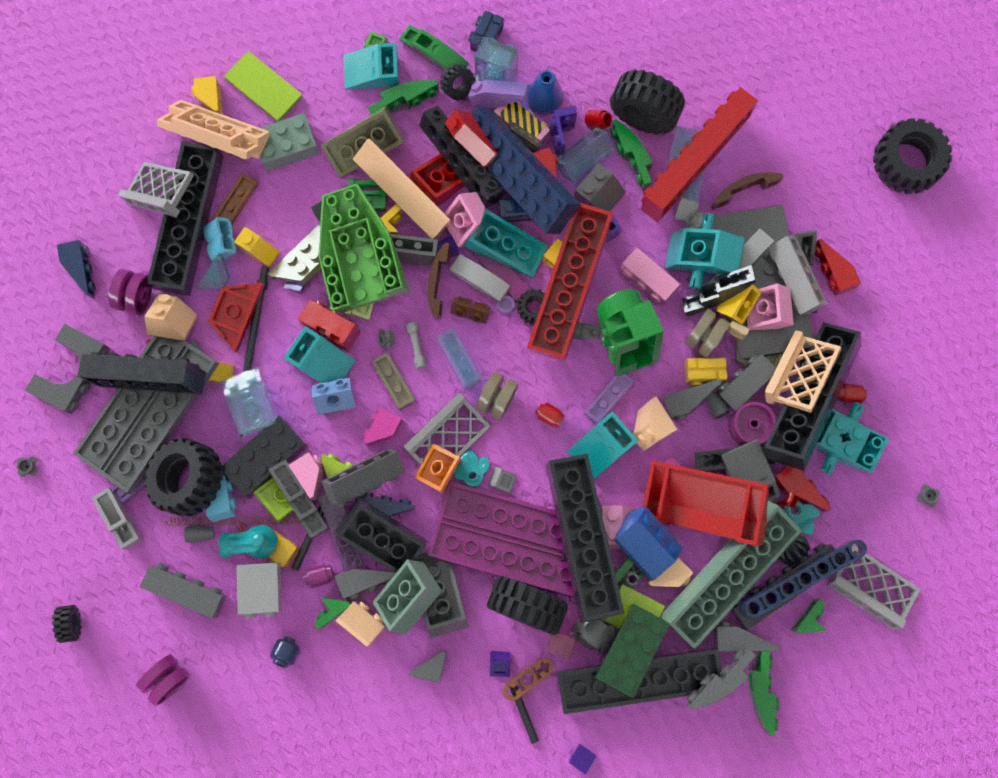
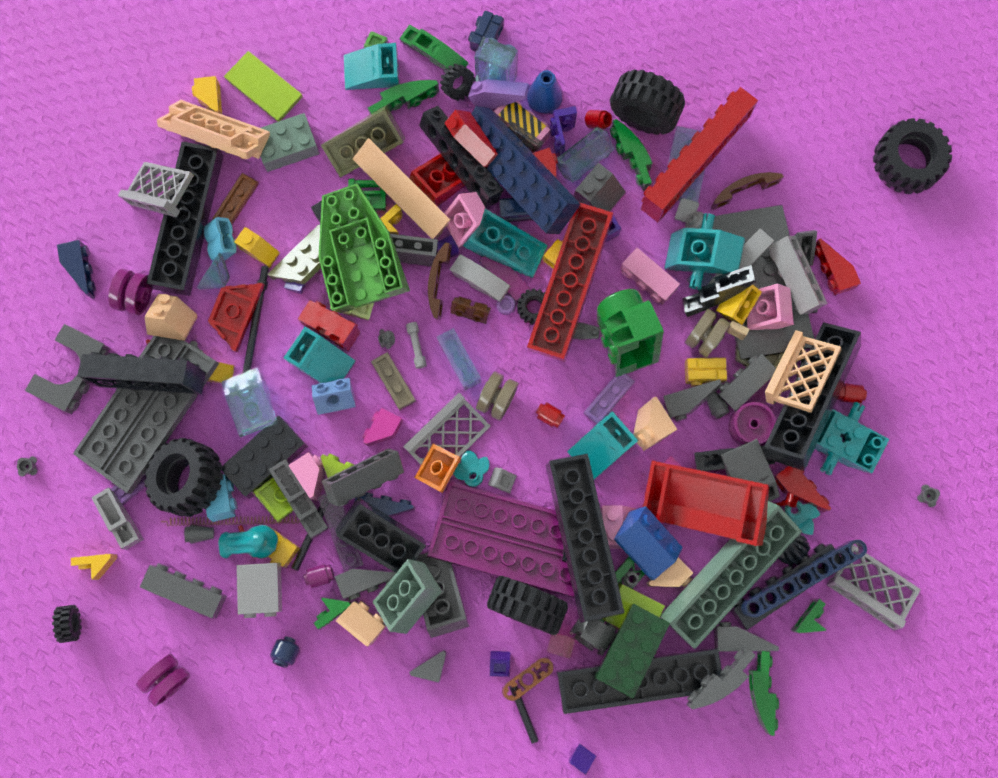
none -> yellow slope [71,554,117,580]

